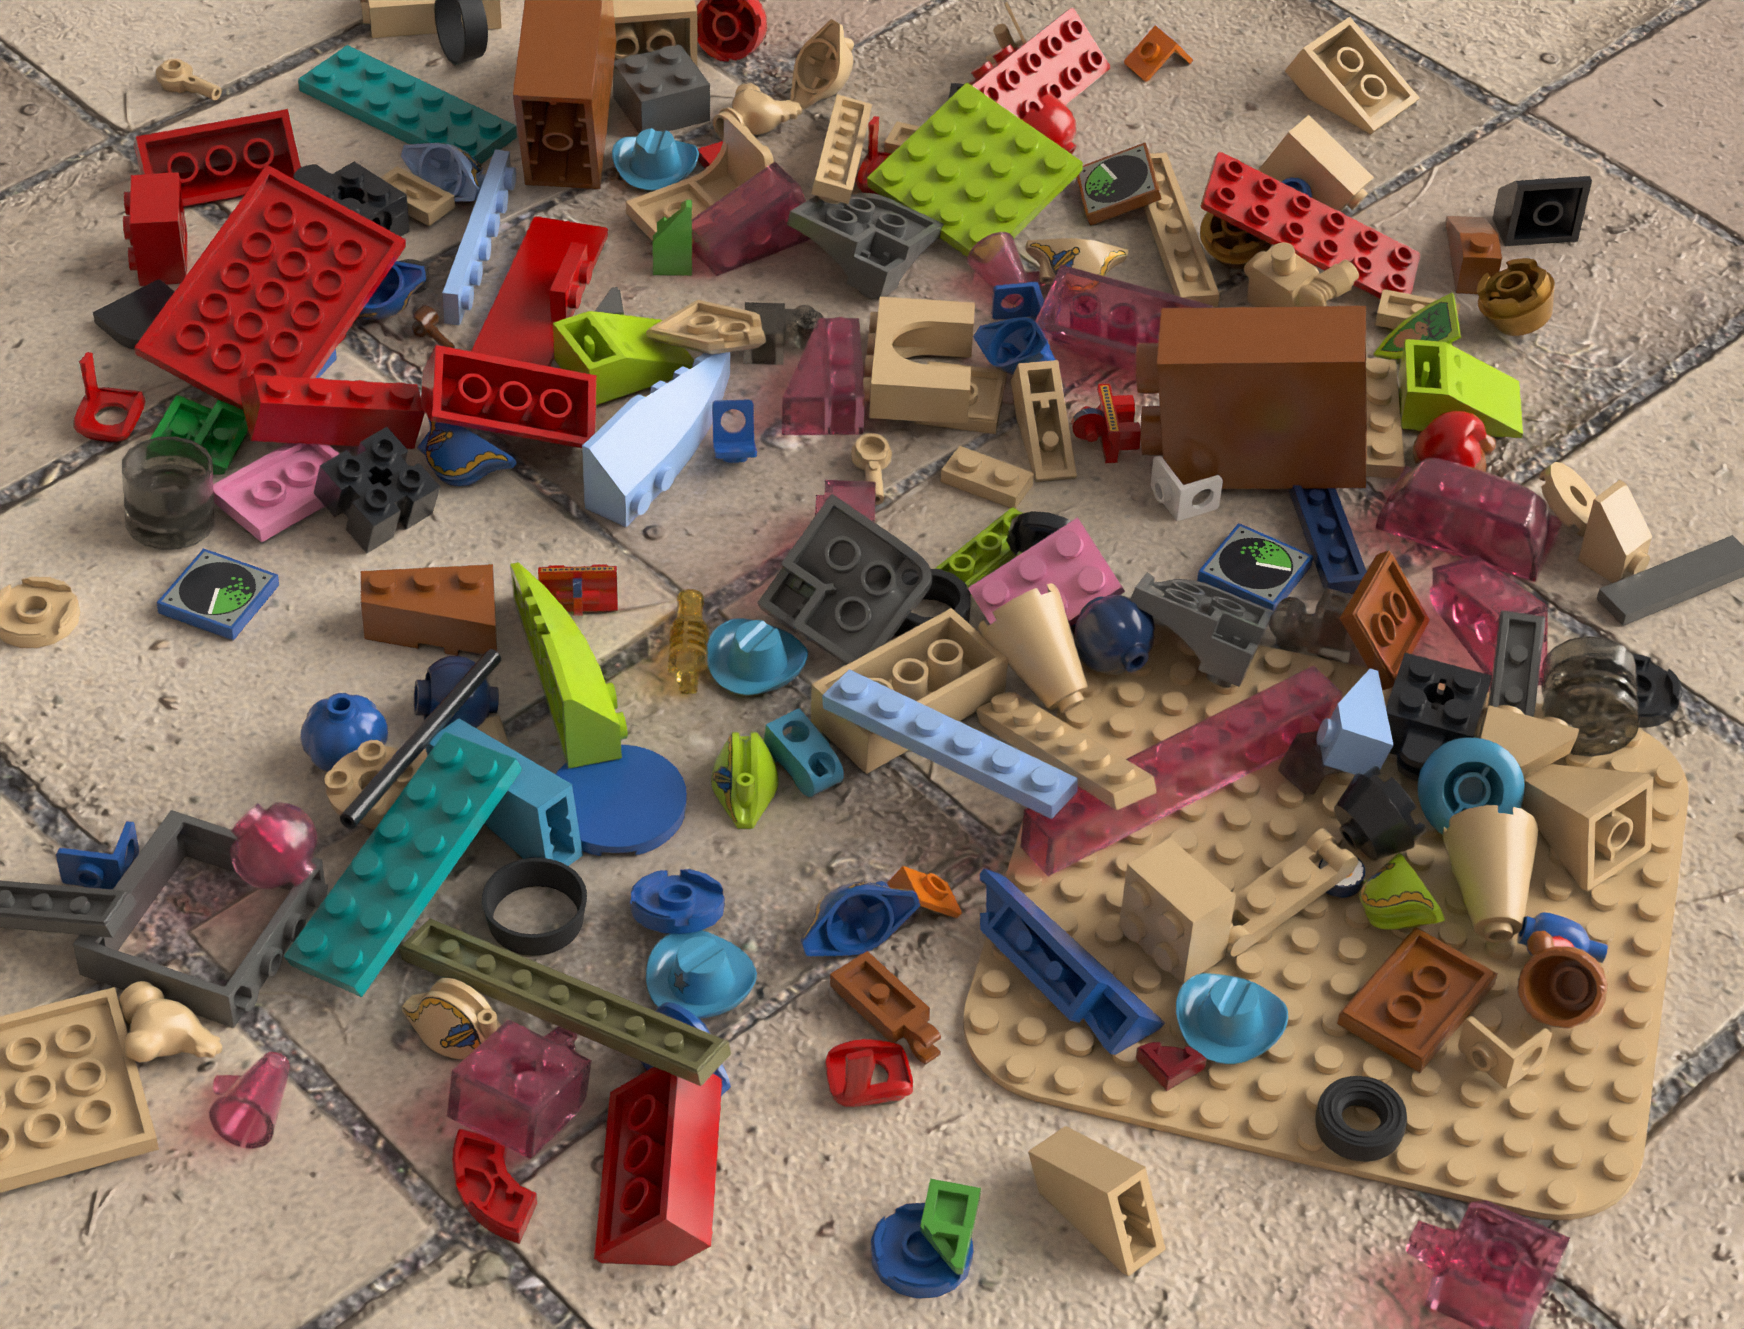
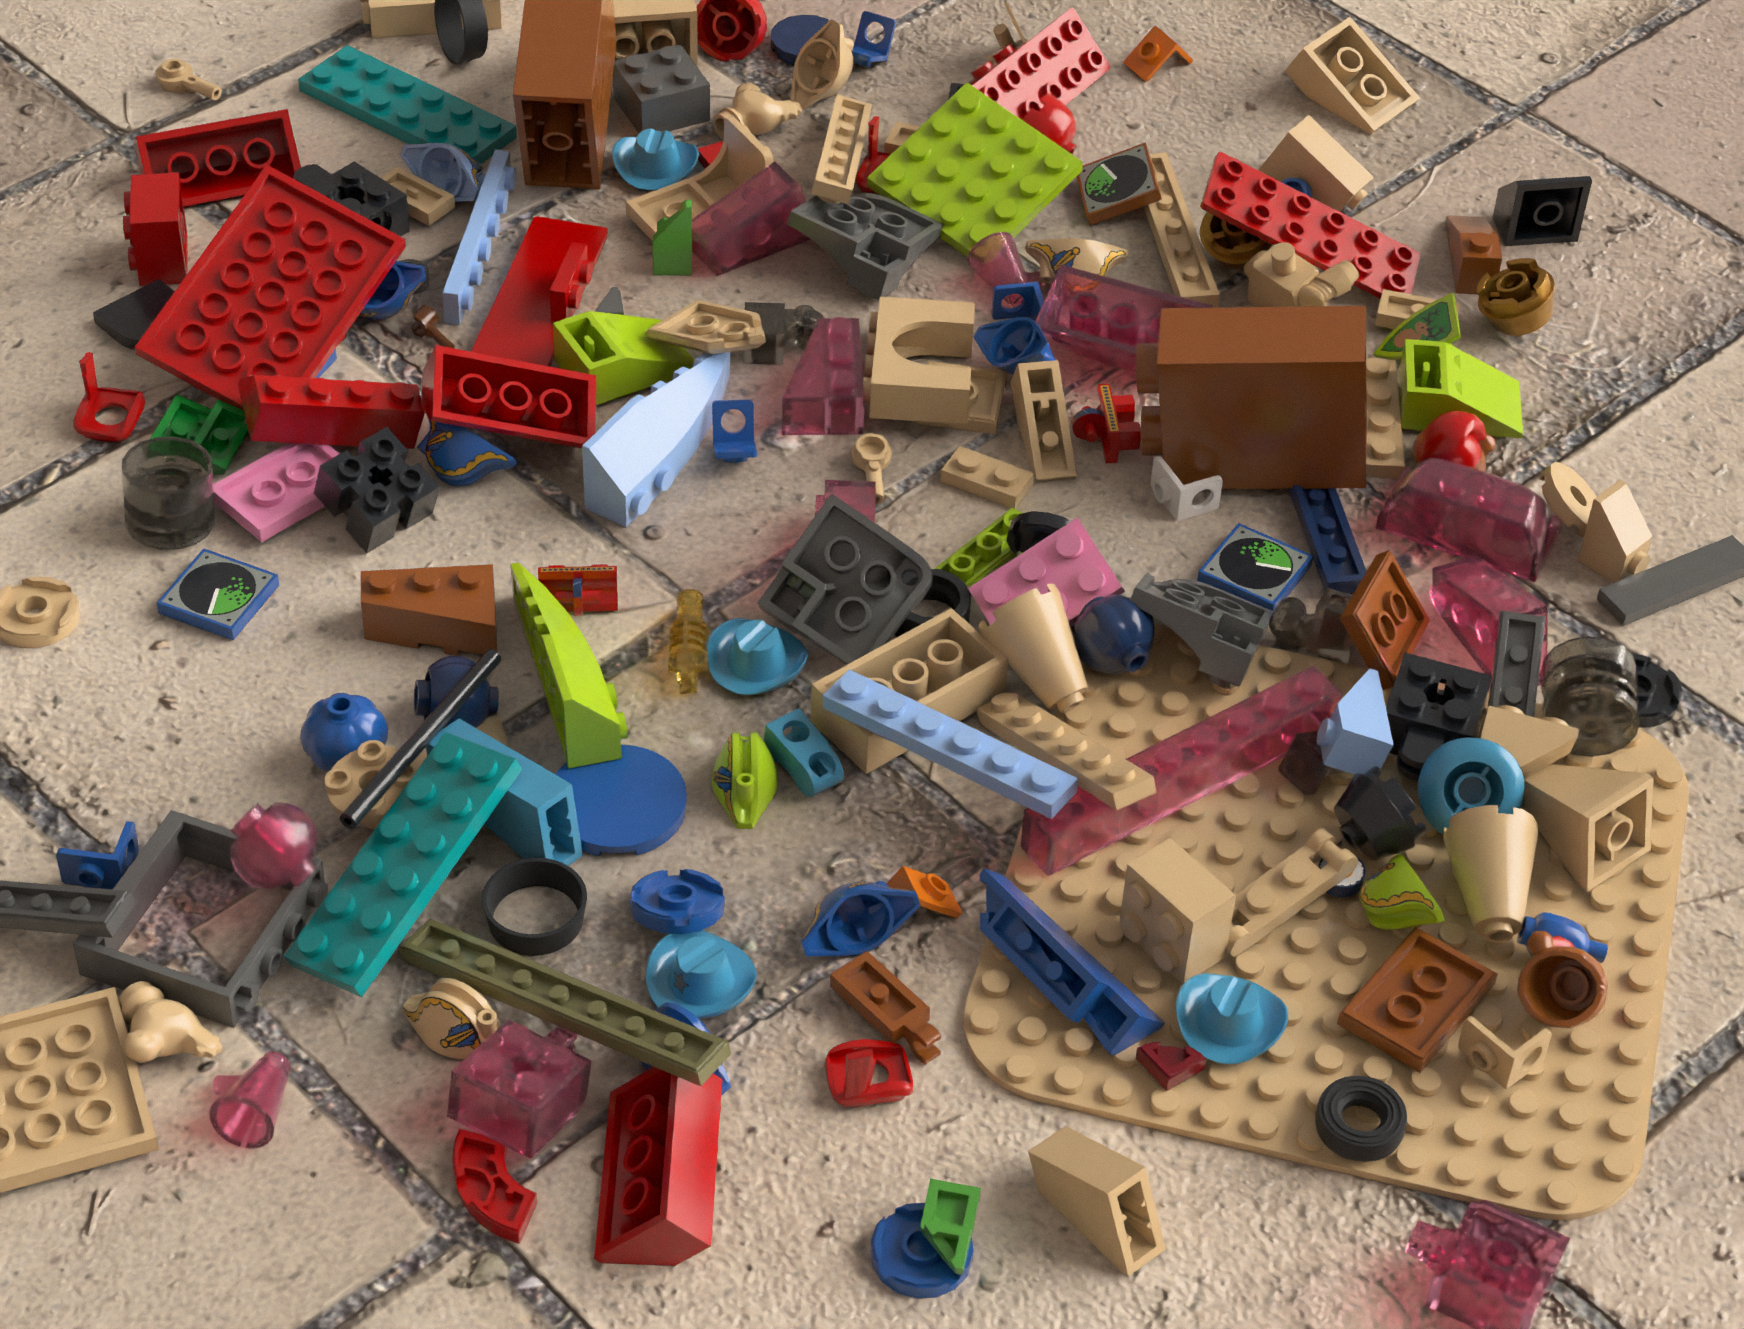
none -> dark blue tile [770,15,830,65]
none -> blue bracket [851,11,896,66]

